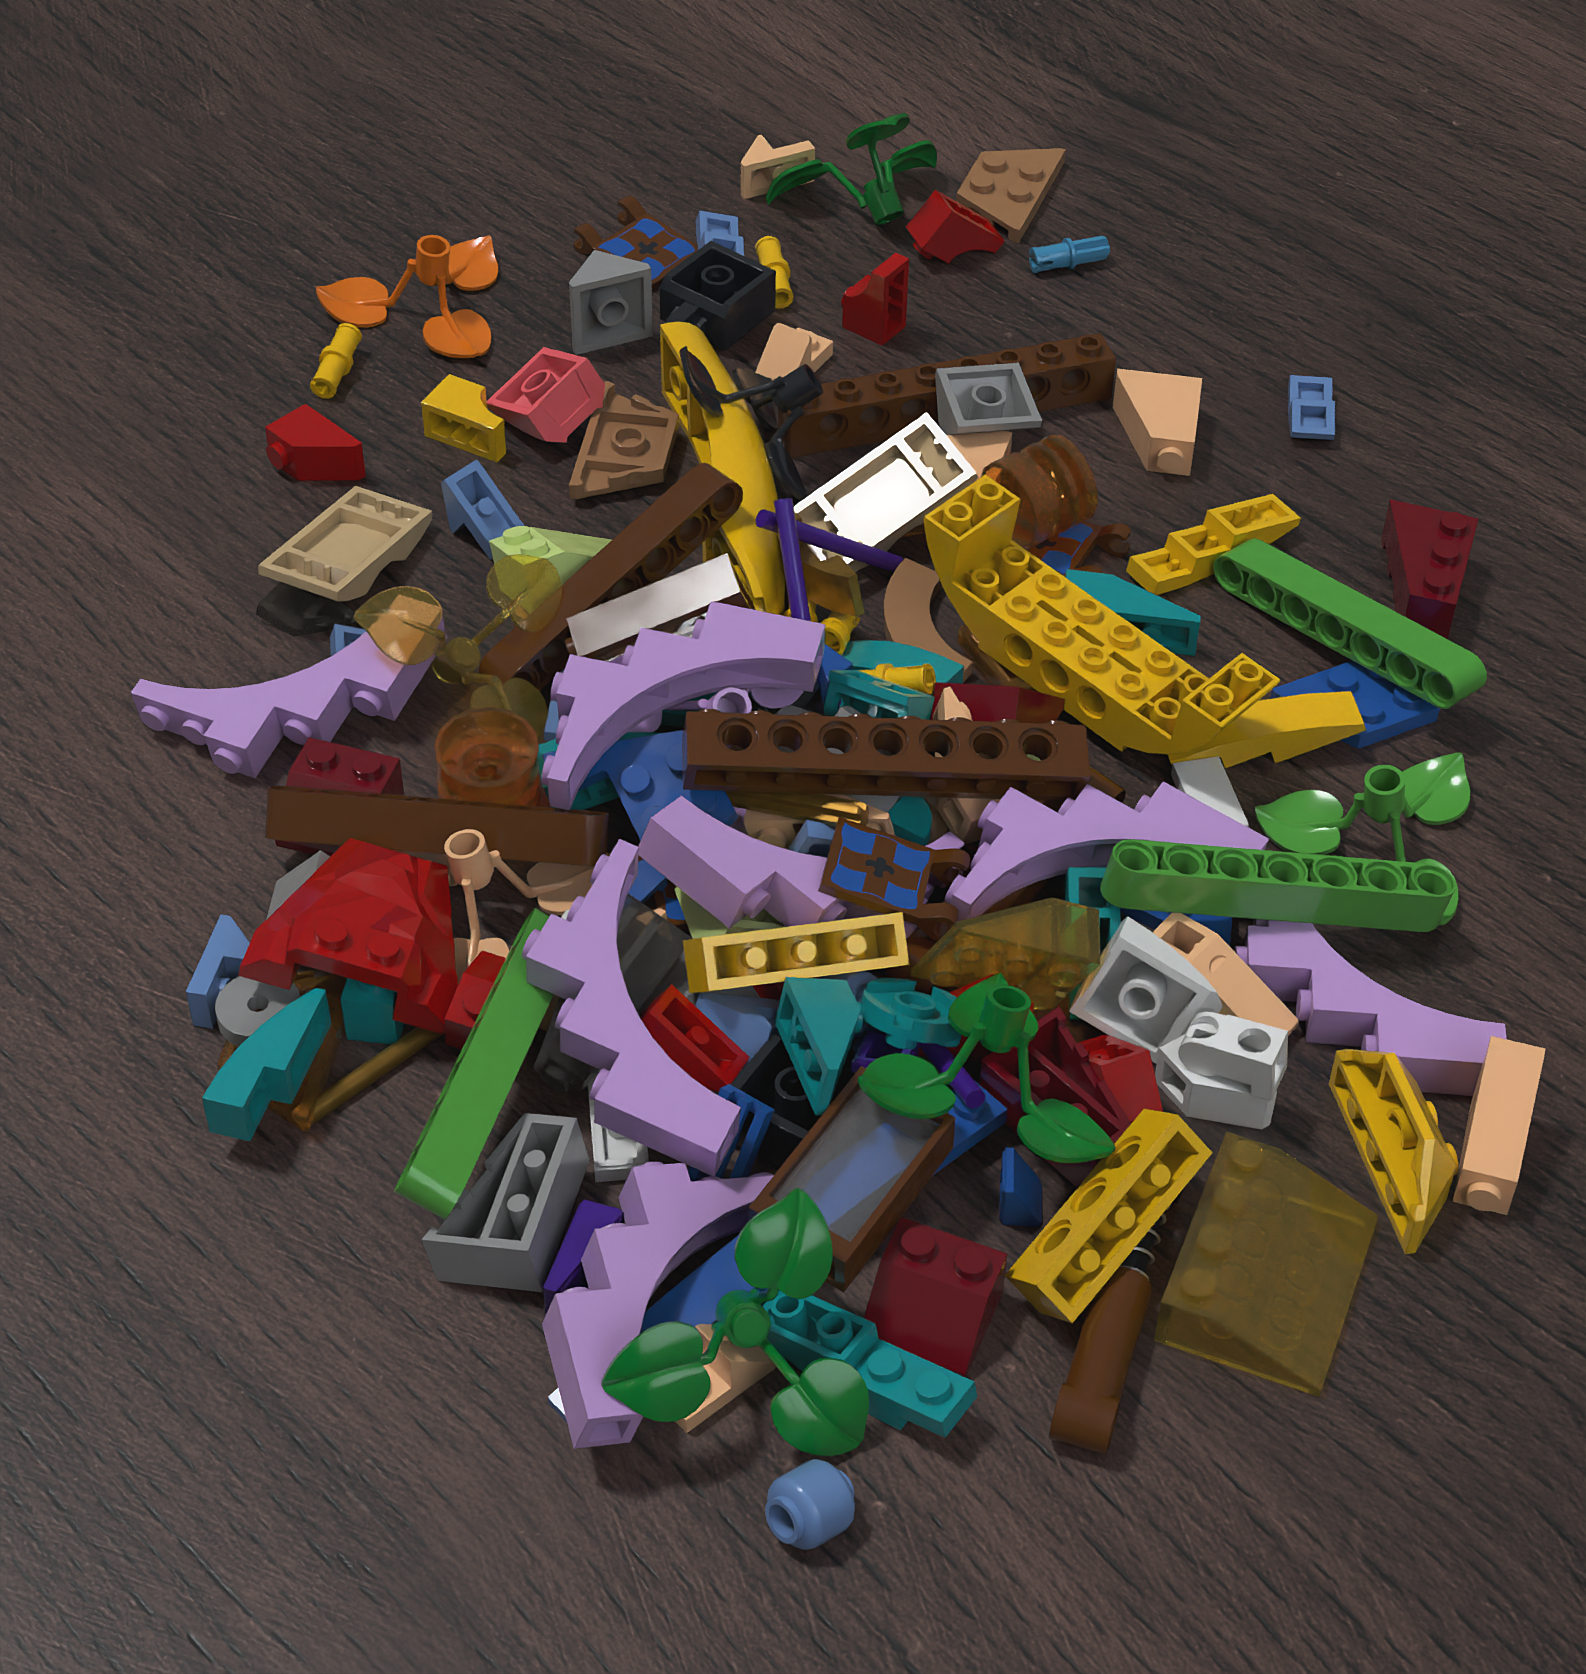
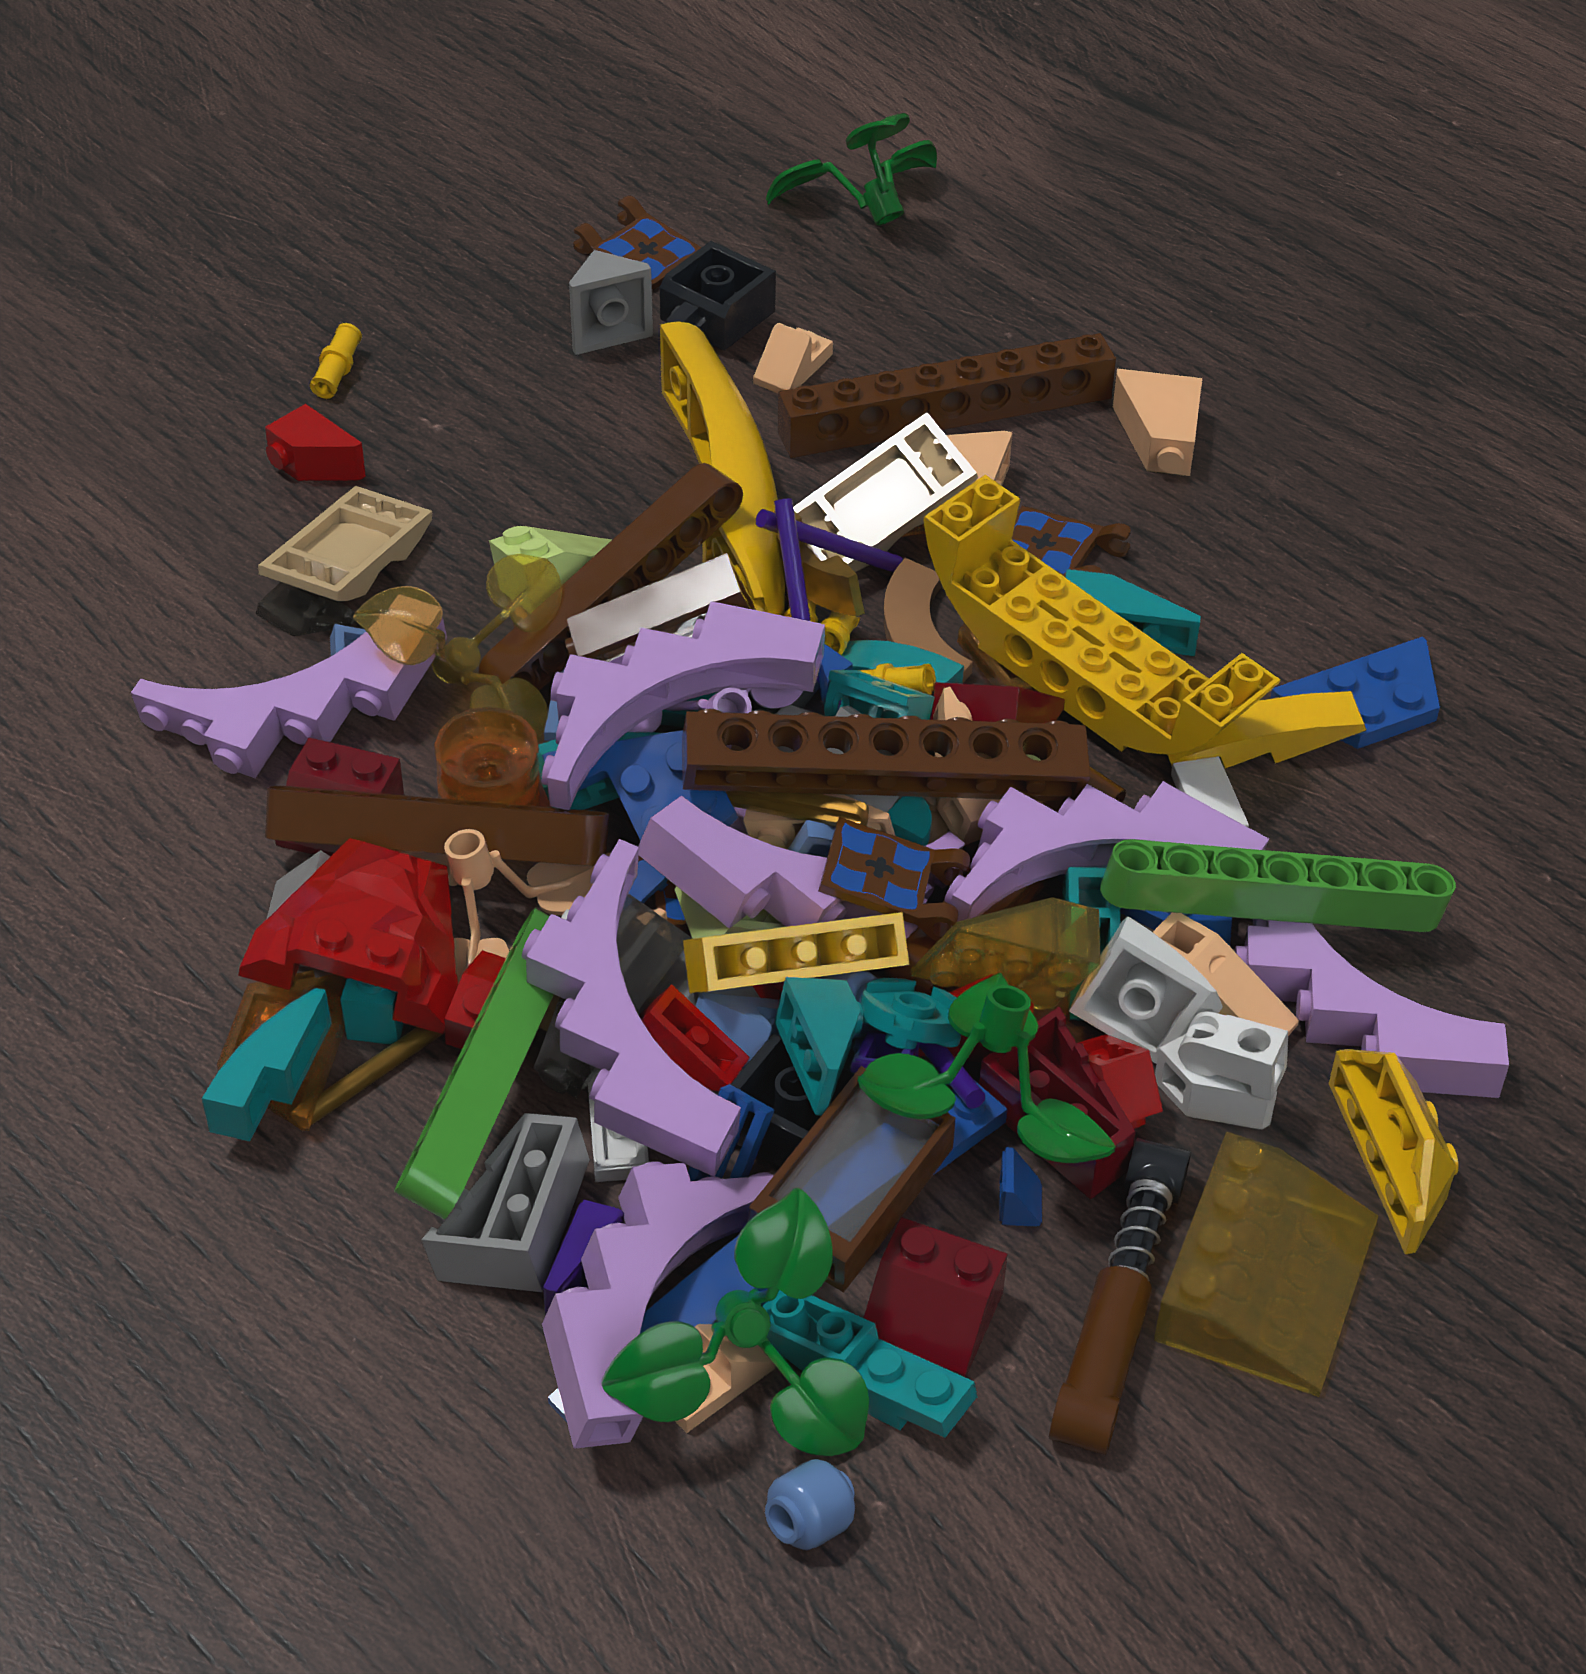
medium blue slope [186,915,250,1029] -> none
light grey piece [215,976,300,1047] -> none
orange plant [316,235,498,358] -> none
yellow arch [421,374,506,462] -> none
medium blue slope [441,459,524,559] -> none
coral slope [487,347,605,443] -> none
medium nougat wing [569,381,679,499] -> none
black plant [679,346,823,501] -> none
medium blue slope [695,210,744,256] -> none
light nougat slope [741,135,815,199] -> none
yellow pin [755,236,794,309] -> none
red arch [841,253,909,346] -> none
red arch [906,189,1005,264] -> none
light grey slope [935,363,1042,435] -> none
medium nougat wing [956,148,1066,243] -> none
clear orange wheel [981,435,1098,550] -> none
yellow brick [1004,1109,1212,1323] -> none
dark azure axle [1029,236,1110,274] -> none
yellow slope [1126,494,1301,595] -> none
bright green beam [1213,538,1487,709] -> none
bright green plant [1255,752,1470,925] -> none
medium blue slope [1288,375,1335,440] -> none
dark red wedge [1381,499,1479,639] -> none
light nougat slope [1452,1036,1545,1215] -> none

